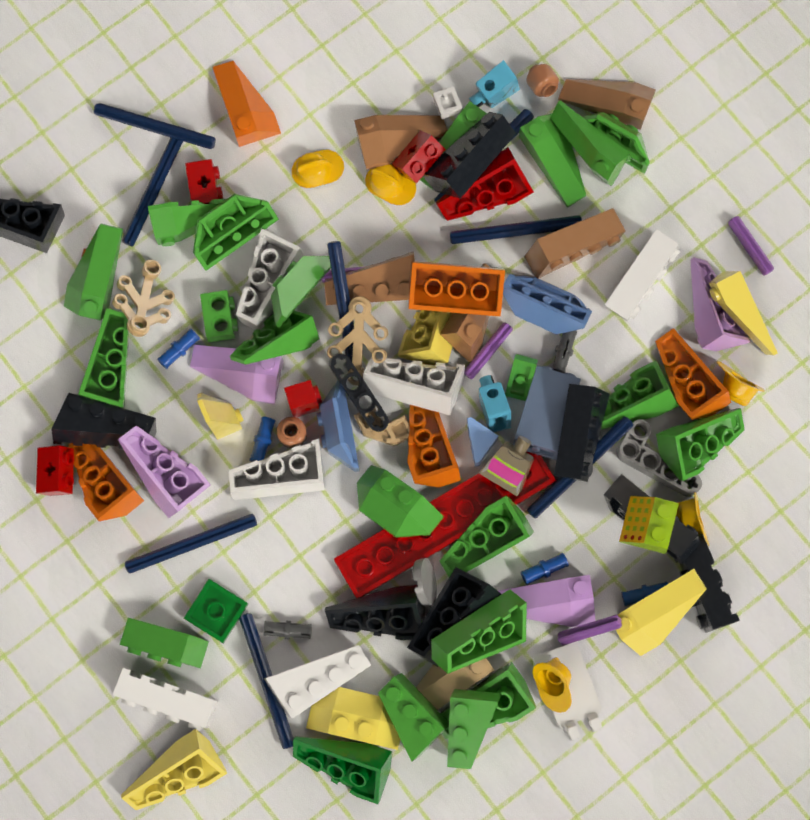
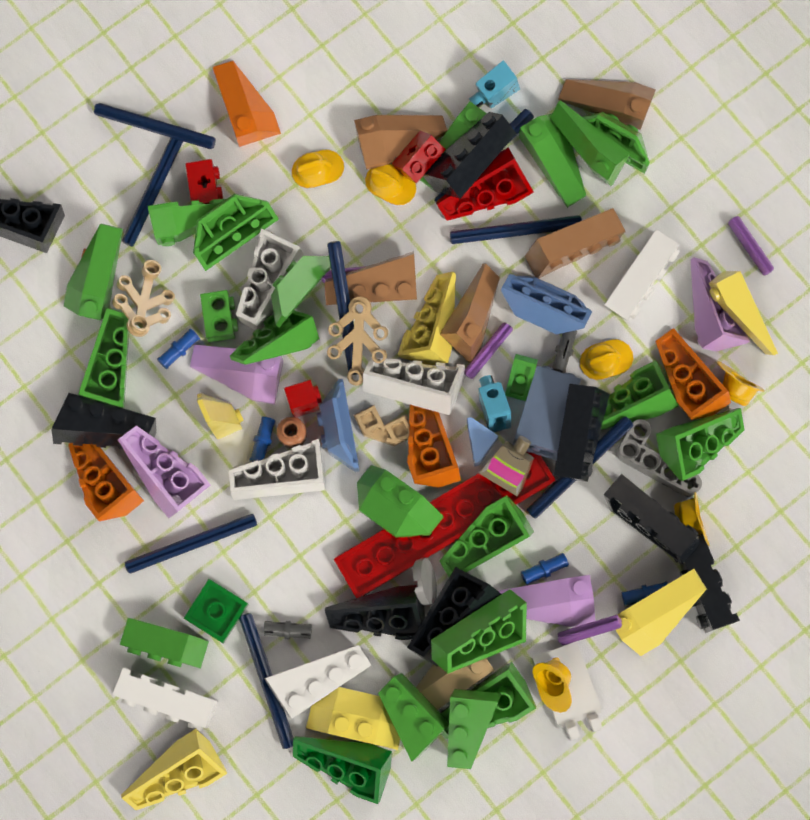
red brick [36,445,75,496] -> none
black beam [329,353,389,432] -> none
orange slope [408,261,505,317] -> none
white bracket [433,87,463,119] -> none
nougat head [526,64,559,97] -> none
lime slope [619,496,679,554] -> none
none -> yellow piece [580,339,634,380]

